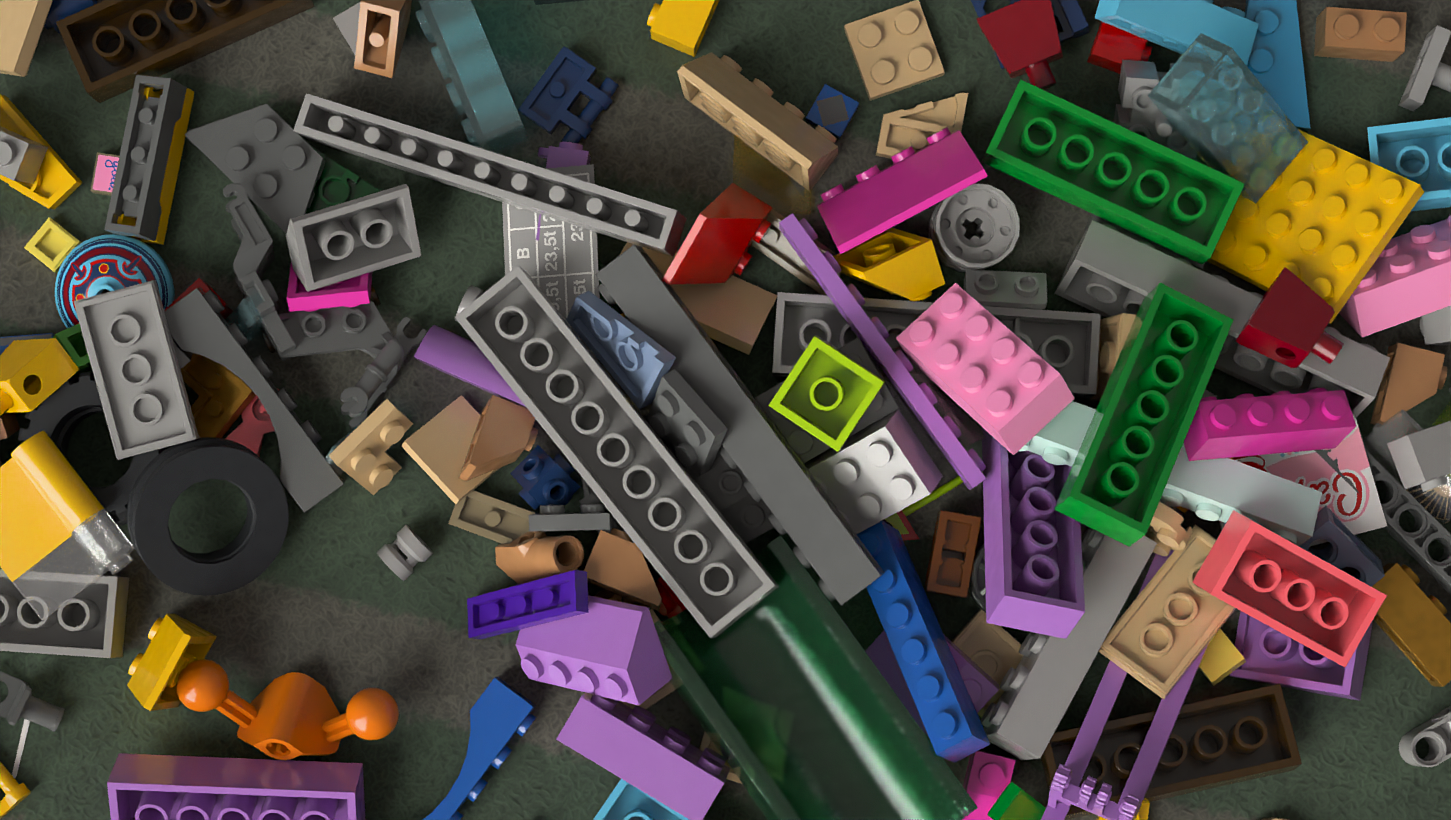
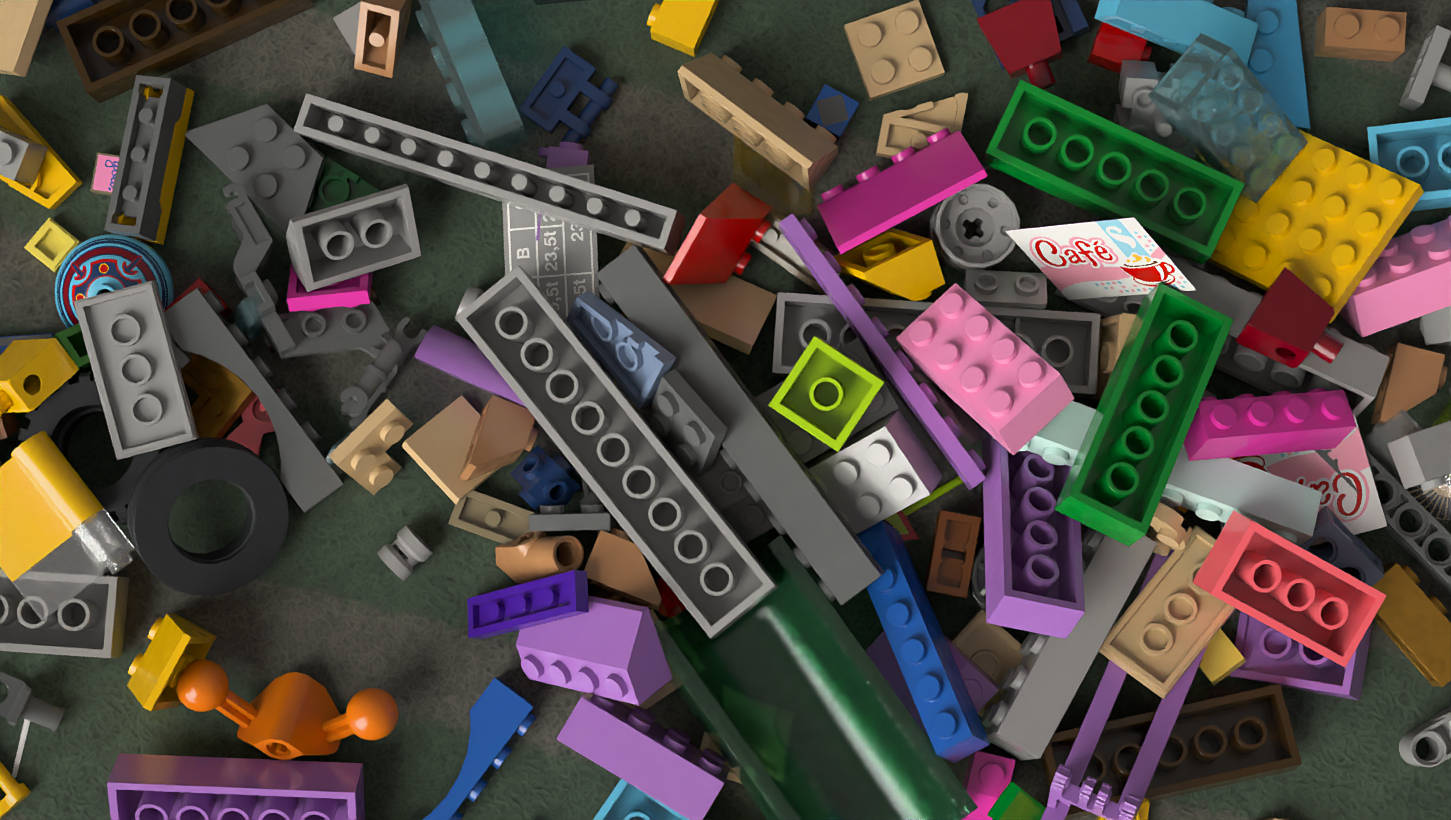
none -> sticker [1005,217,1197,300]

